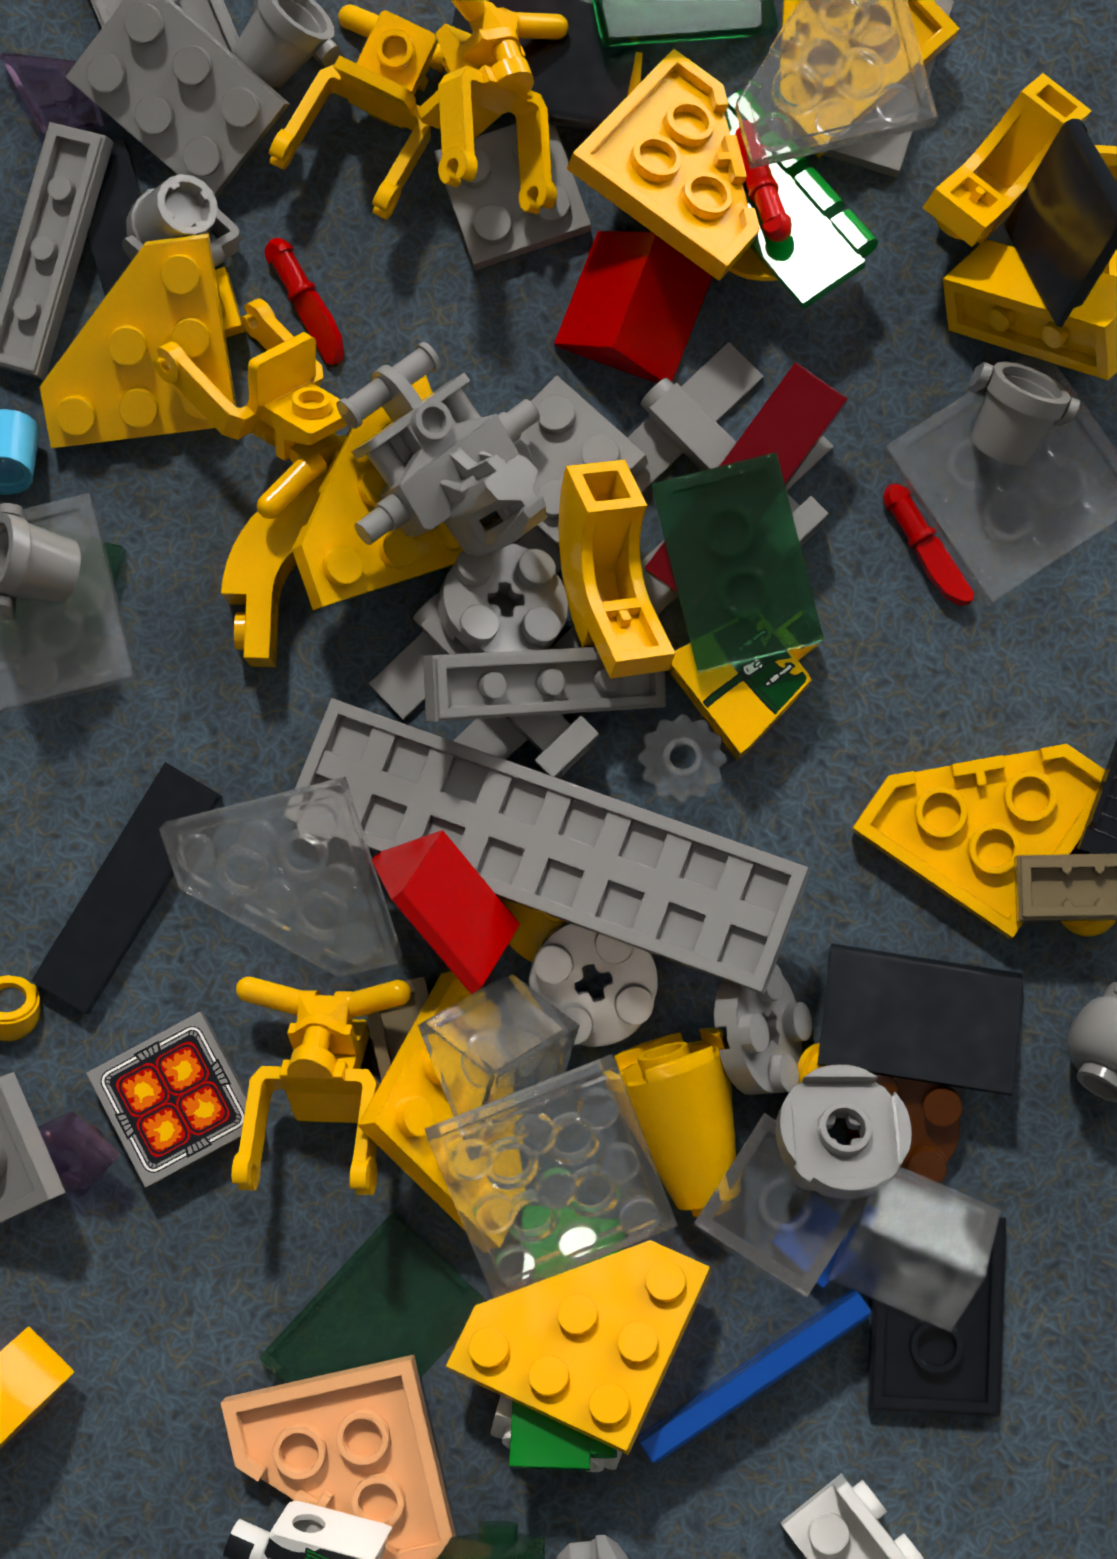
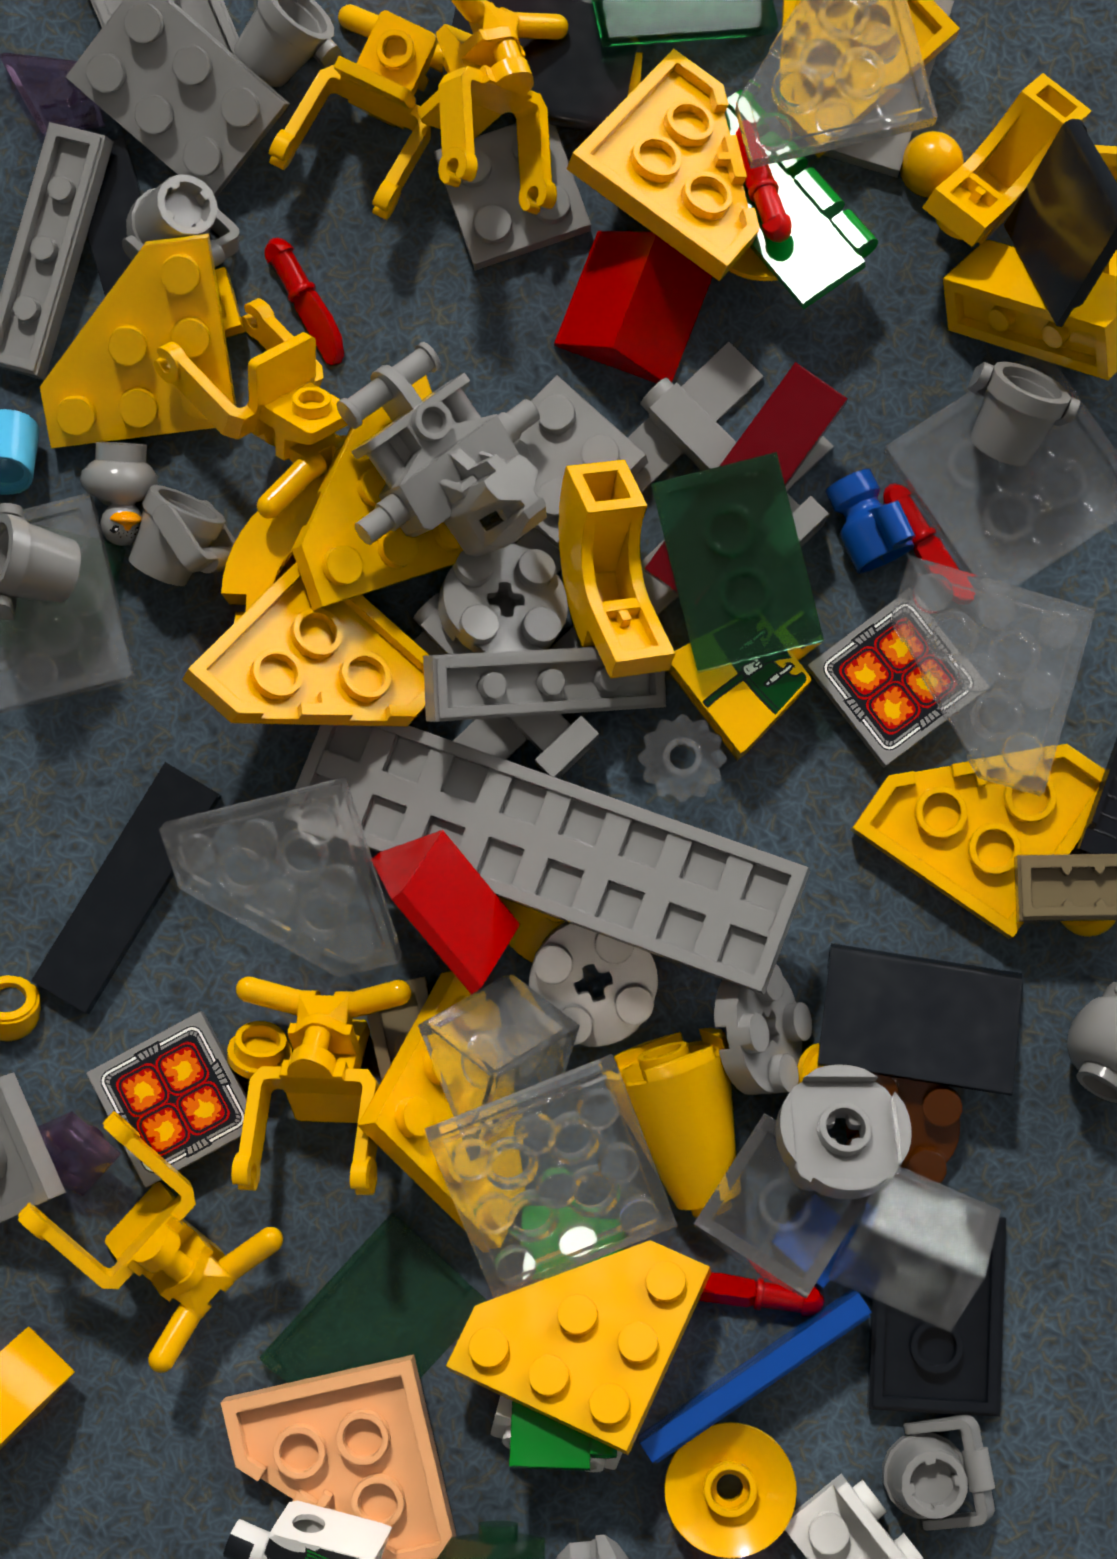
none -> yellow piece [18,1111,283,1373]
none -> light grey animal [80,442,158,546]
none -> light grey piece [128,485,236,586]
none -> yellow plate [182,562,429,727]
none -> yellow plate [227,1021,292,1079]
none -> yellow dish [664,1422,797,1558]
none -> red piece [699,1272,824,1317]
none -> tile [806,589,987,768]
none -> blue piece [825,469,915,574]
none -> light grey piece [882,1415,995,1531]
none -> clear plate [889,556,1096,796]
none -> yellow piece [900,131,964,198]

